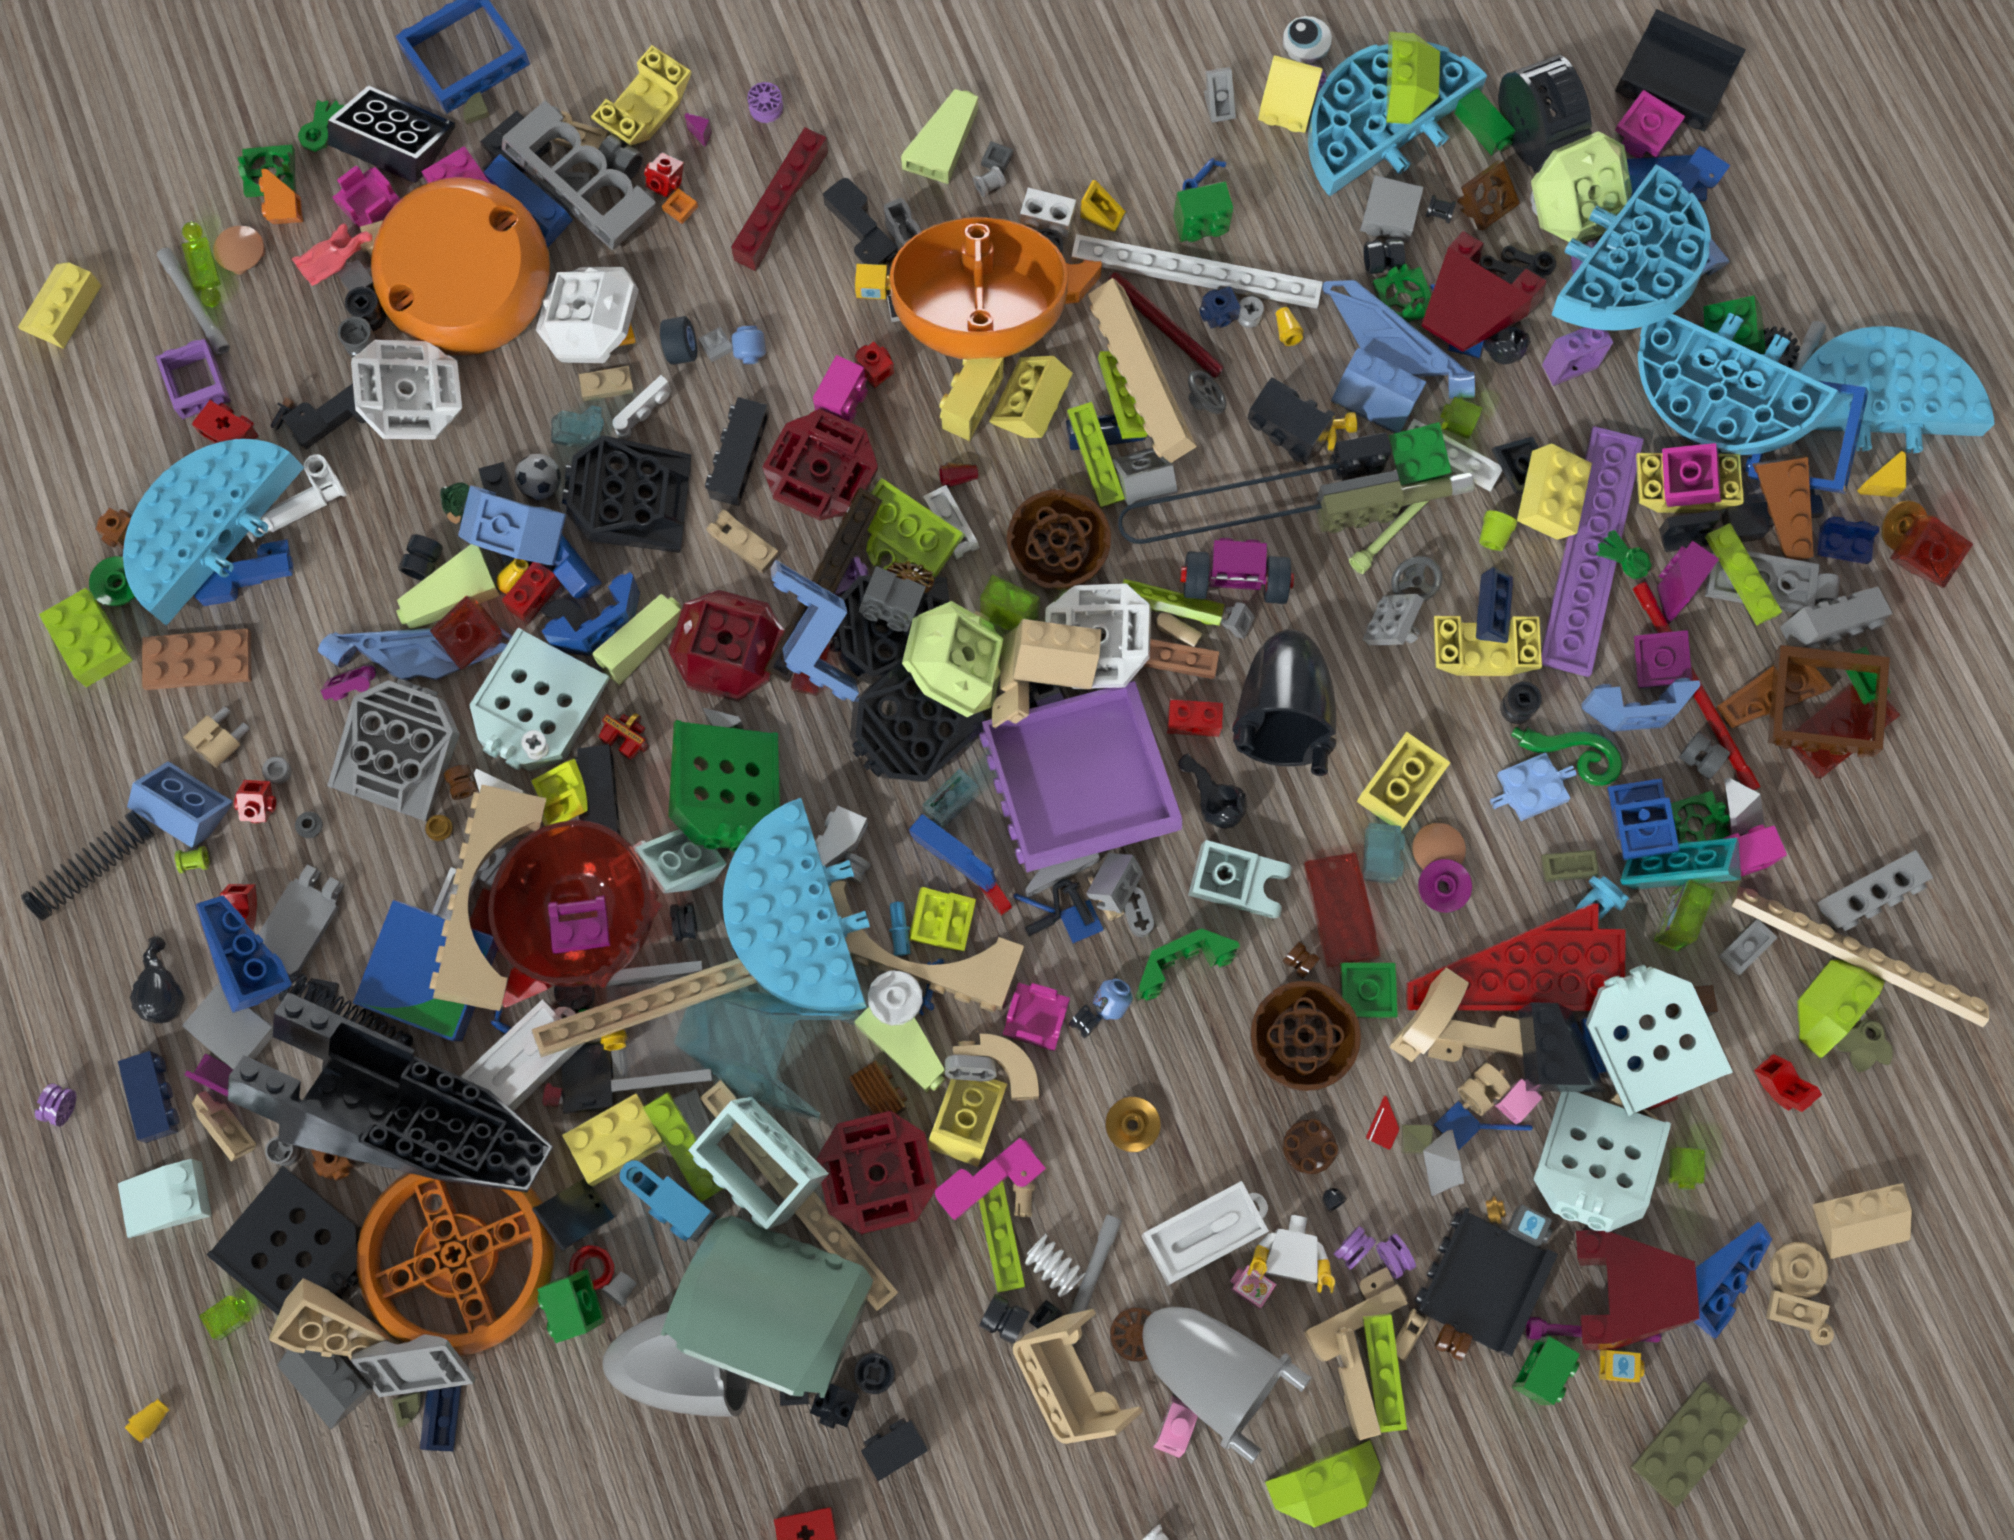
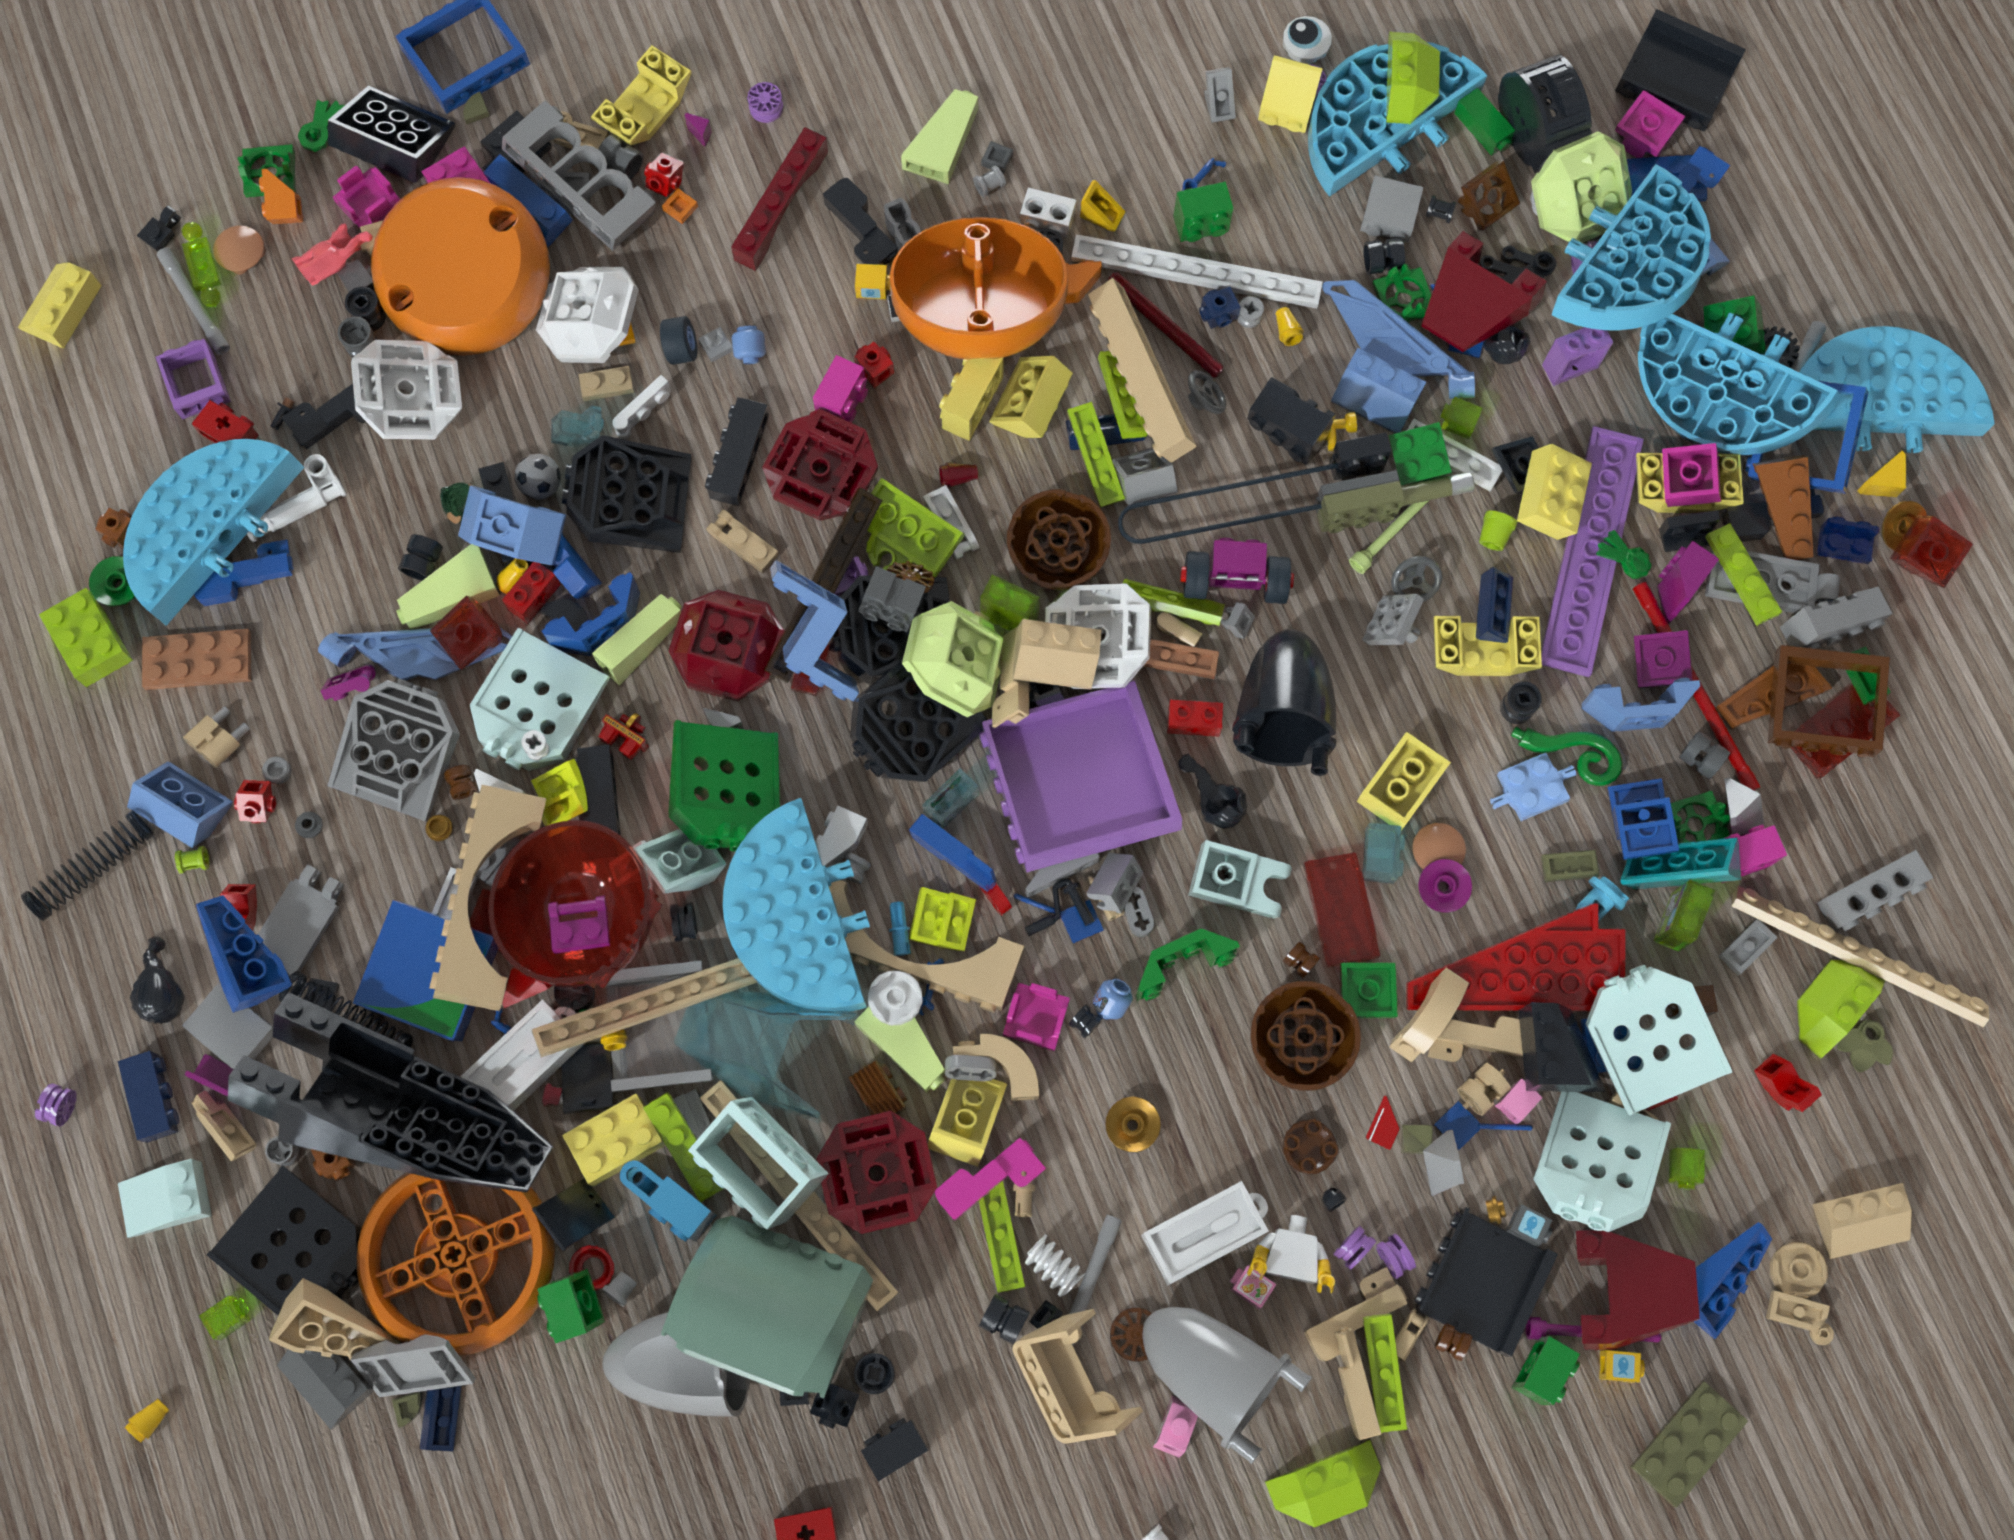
none -> black plate [137,206,181,252]

